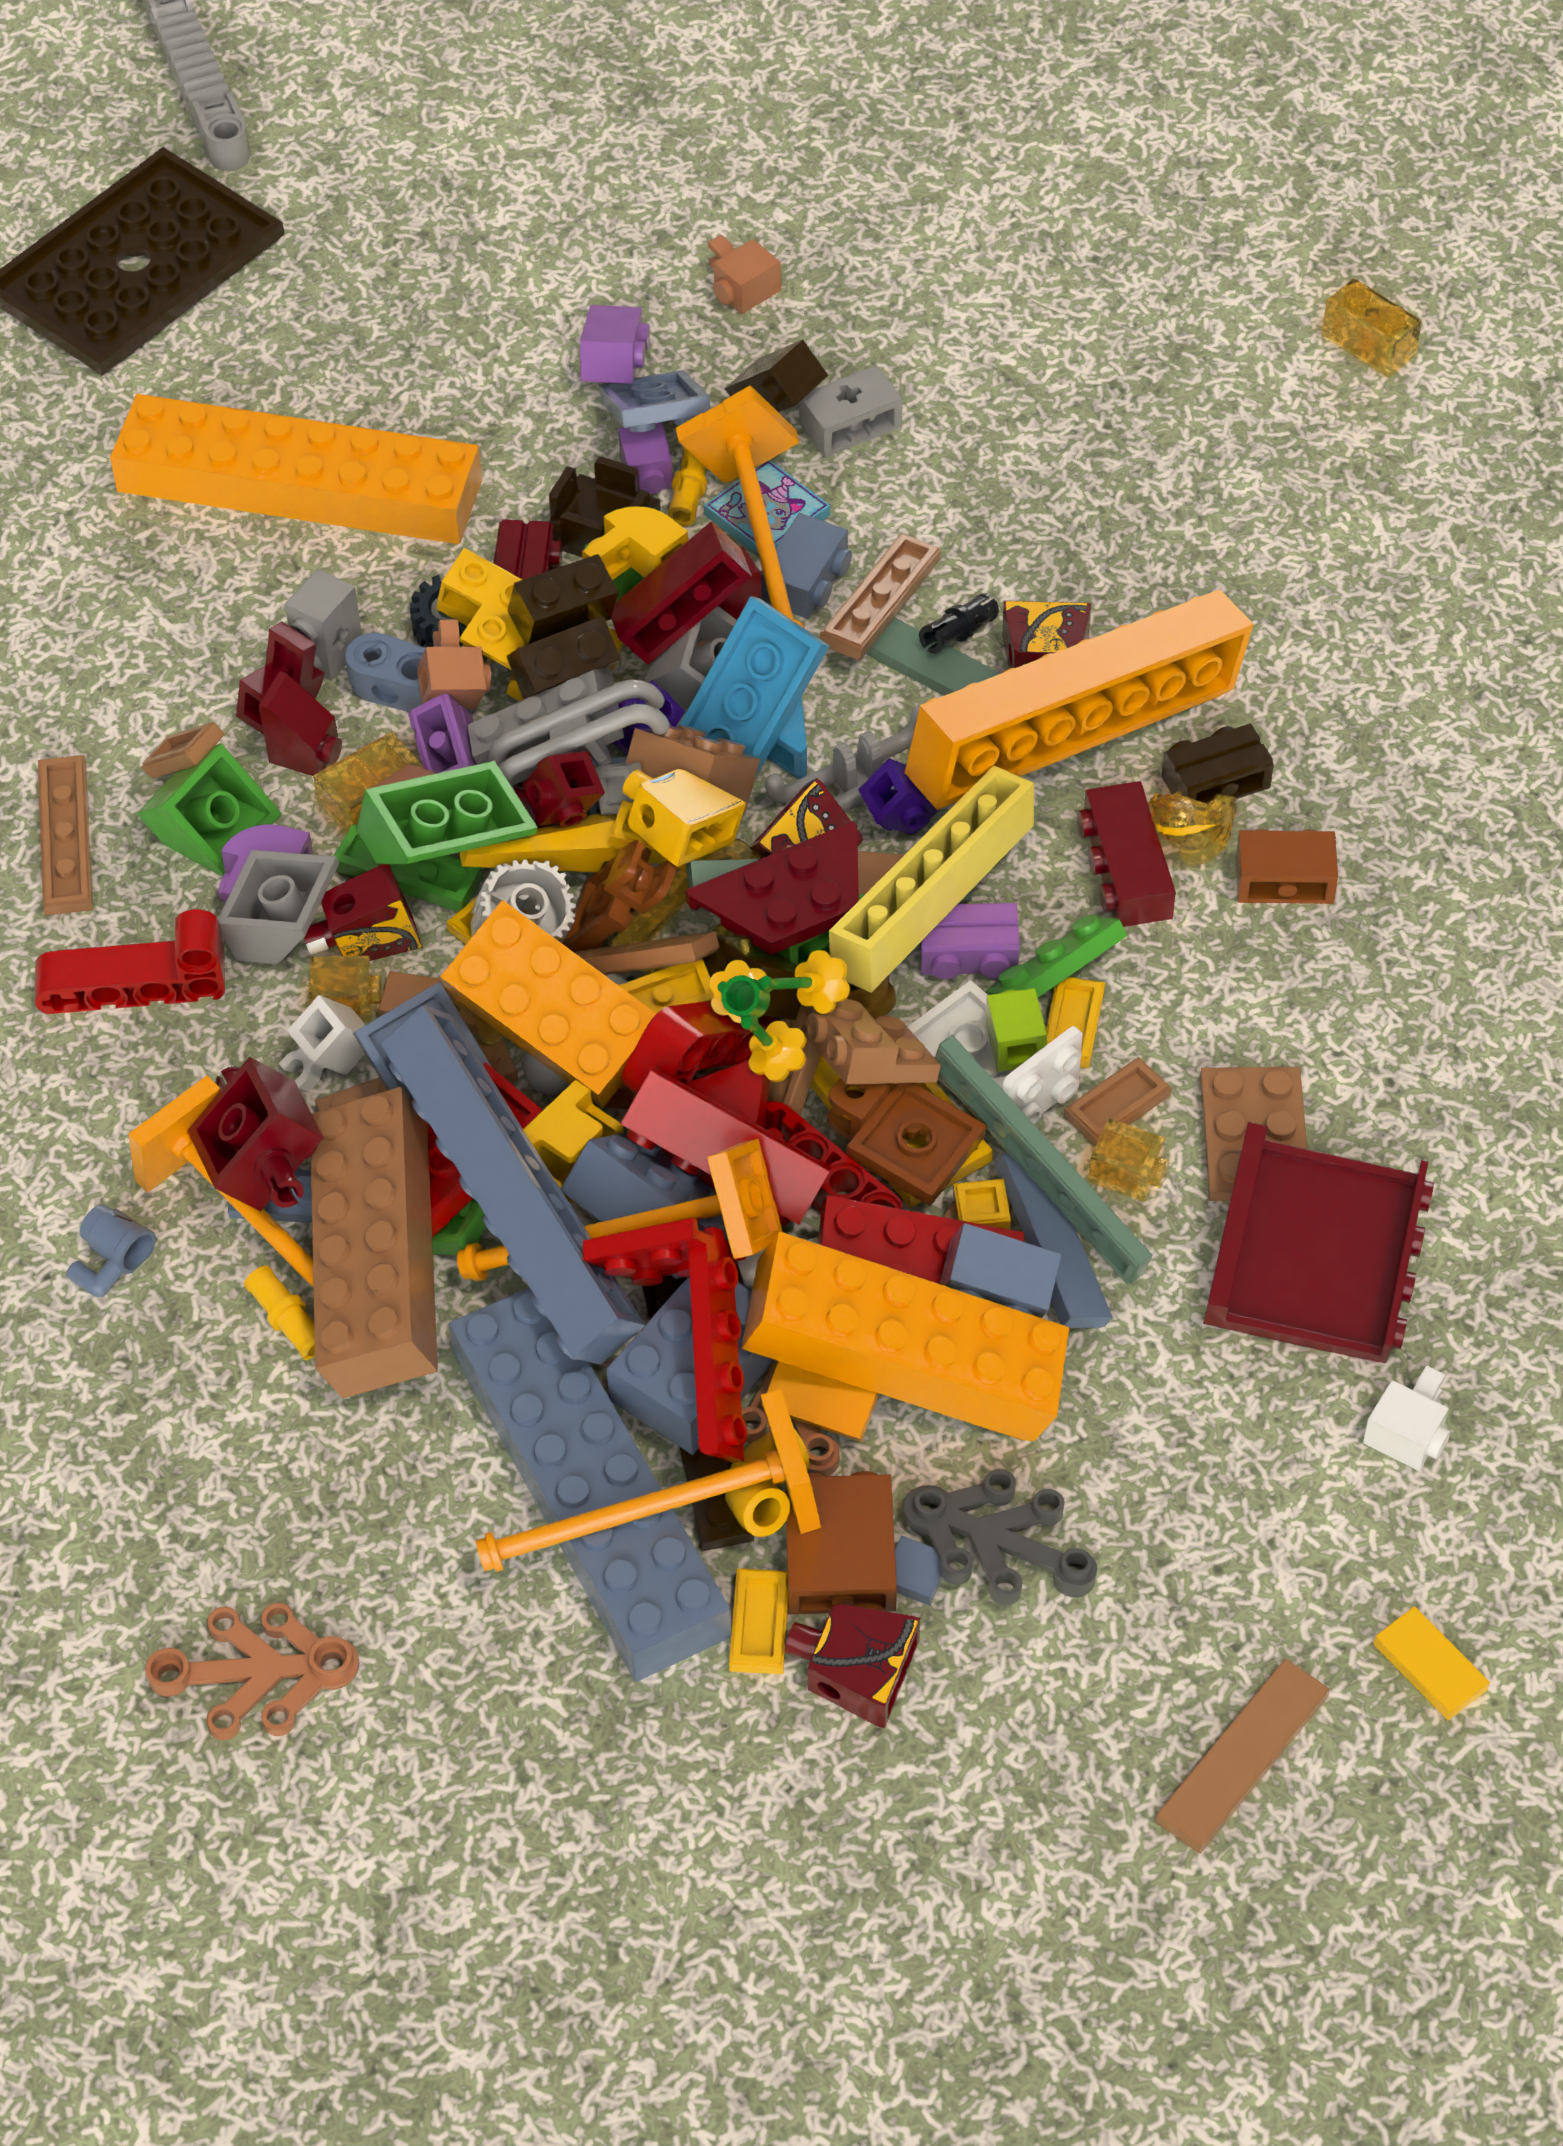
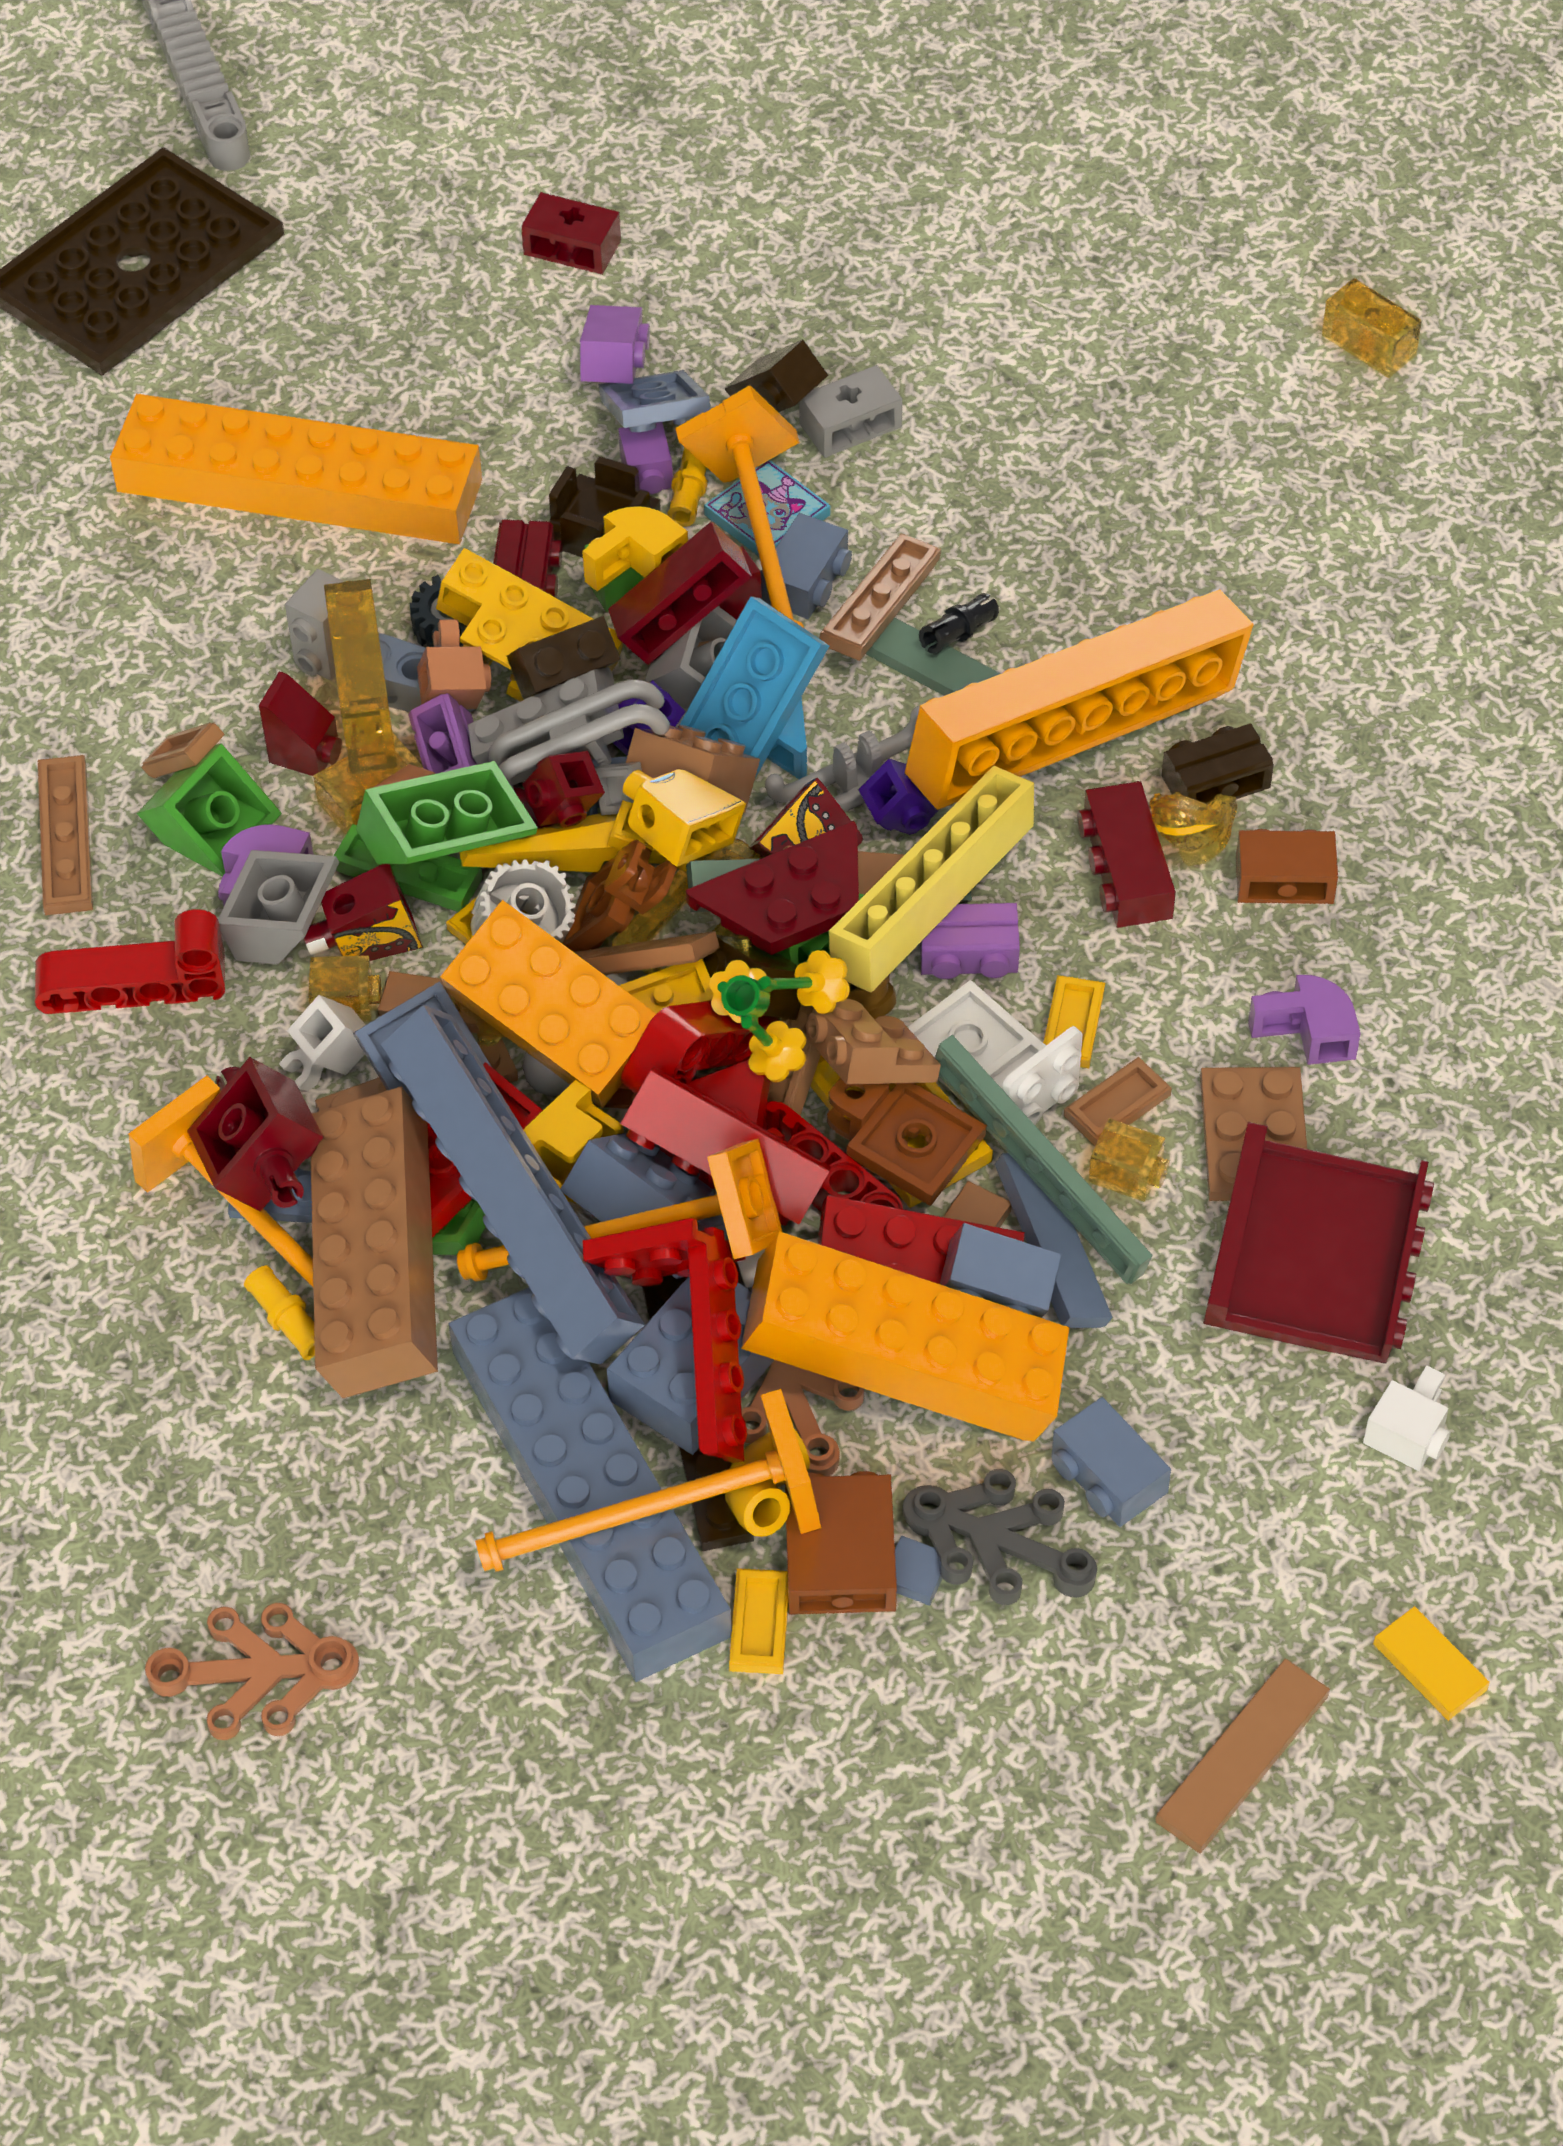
sand blue piece [66,1204,156,1297] -> none
dark red brick [236,621,324,735] -> none
dark brown brick [507,554,619,645] -> none
nougat brick [708,234,781,314] -> none
light orange tile [762,1361,879,1443] -> none
dark red torso [785,1604,920,1729] -> none
yellow tile [953,1178,1011,1230] -> none
bright green plate [985,914,1127,998] -> none
lime brick [986,988,1047,1072] -> none
torso [1002,601,1091,669] -> none
none -> clear yellow piece [324,579,397,774]
none -> dark red brick [521,192,621,275]
none -> sand blue brick [1051,1397,1171,1527]
none -> medium lavender brick [1248,975,1361,1065]

